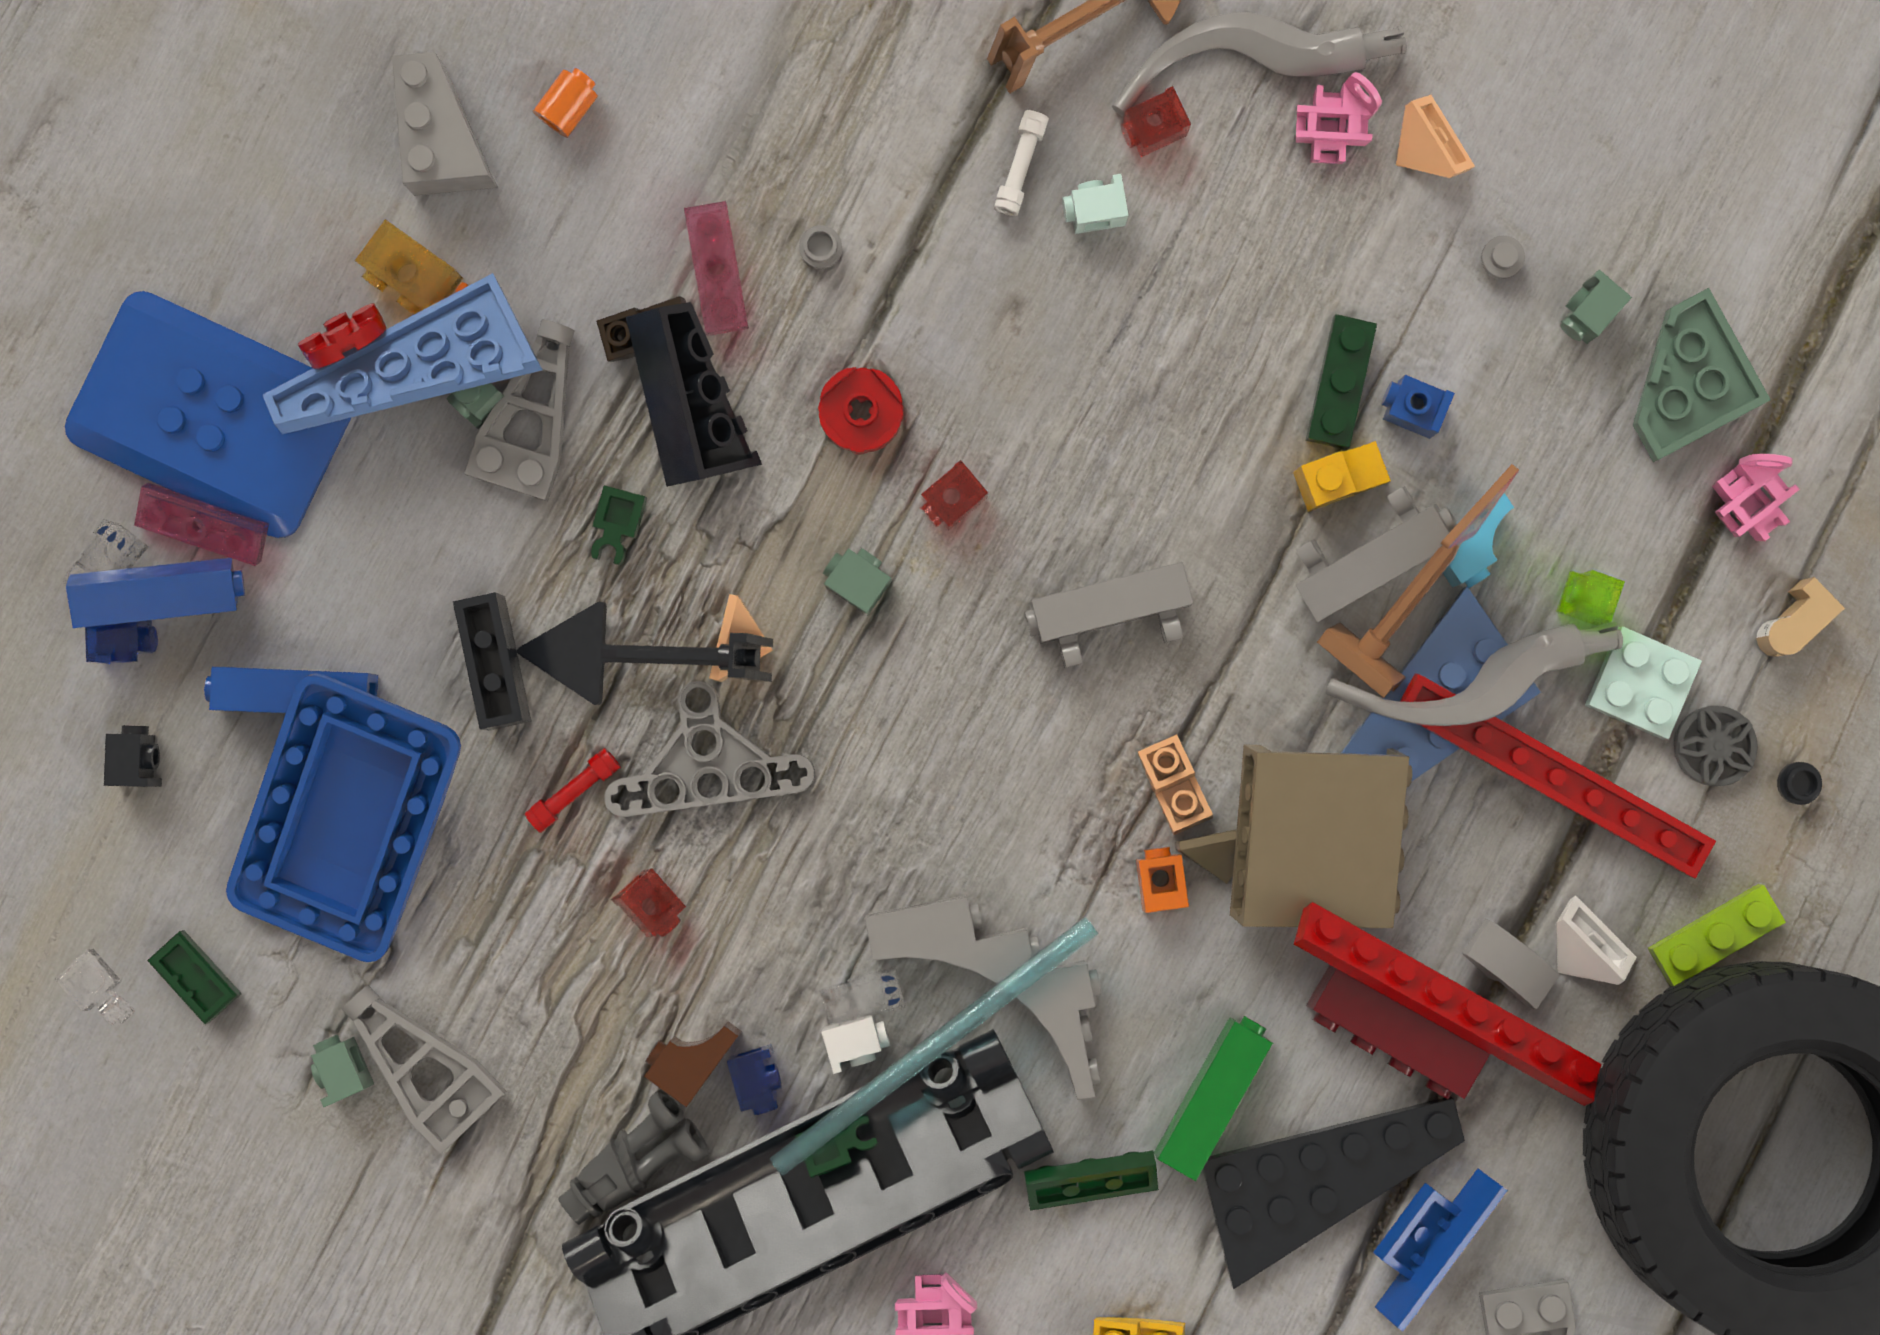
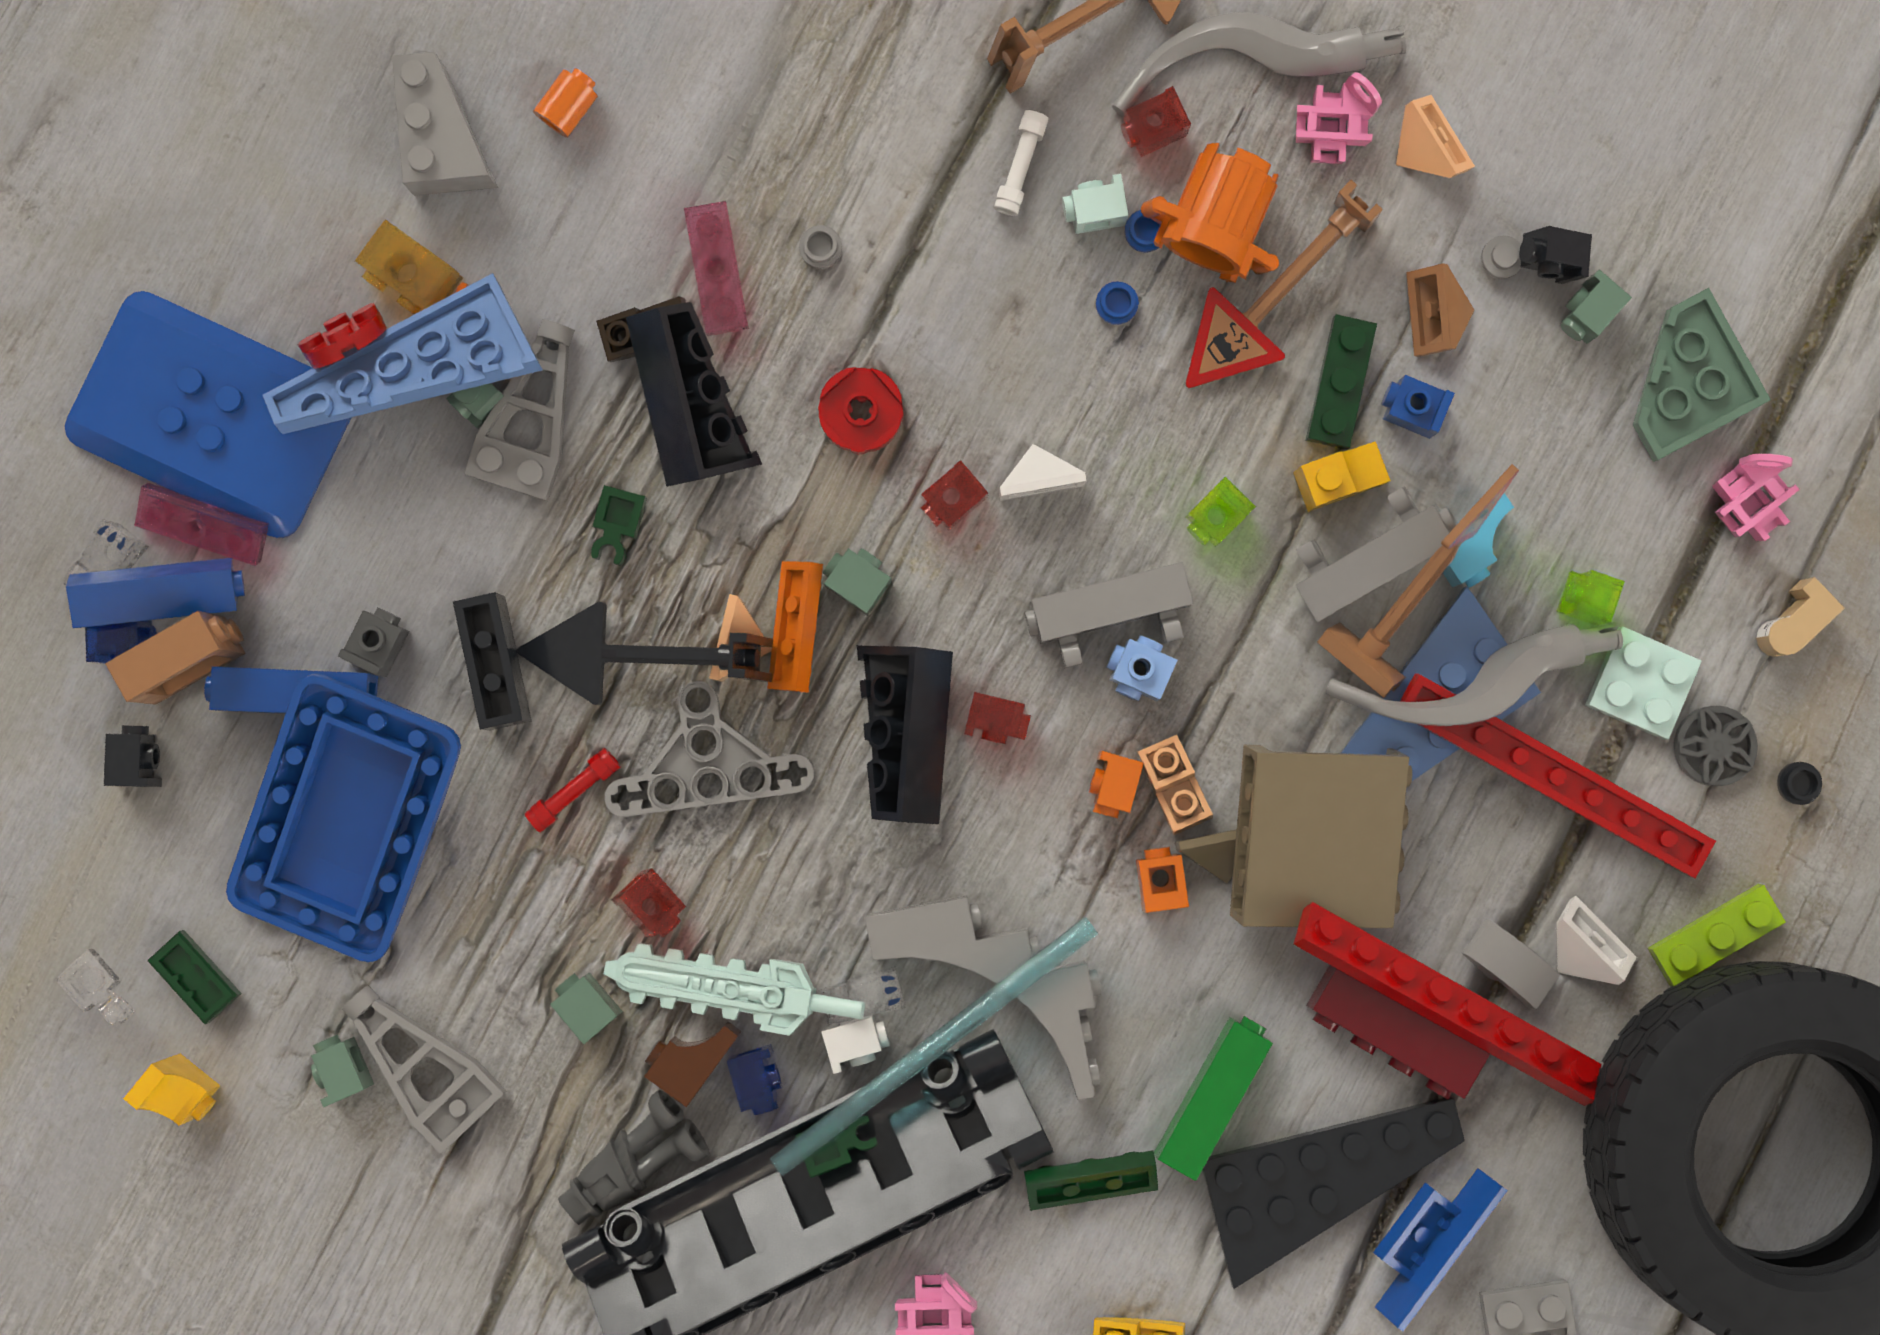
none -> medium nougat window [105,611,246,705]
none -> yellow arch [123,1053,220,1126]
none -> dark grey brick [338,607,410,677]
none -> sand green brick [550,973,623,1045]
none -> light aqua bar [603,943,865,1036]
none -> orange plate [767,561,823,693]
none -> black wedge [856,645,953,824]
none -> clear red brick [964,692,1031,745]
none -> white slope [999,444,1086,501]
none -> orange brick [1089,751,1144,819]
none -> blue plate [1096,281,1139,325]
none -> light blue brick [1106,636,1178,701]
none -> blue plate [1124,210,1160,253]
none -> orange container [1141,143,1279,283]
none -> clear neon green brick [1185,477,1256,547]
none -> medium nougat piece [1186,180,1383,388]
none -> medium nougat slope [1406,263,1474,357]
none -> black brick [1519,226,1592,284]

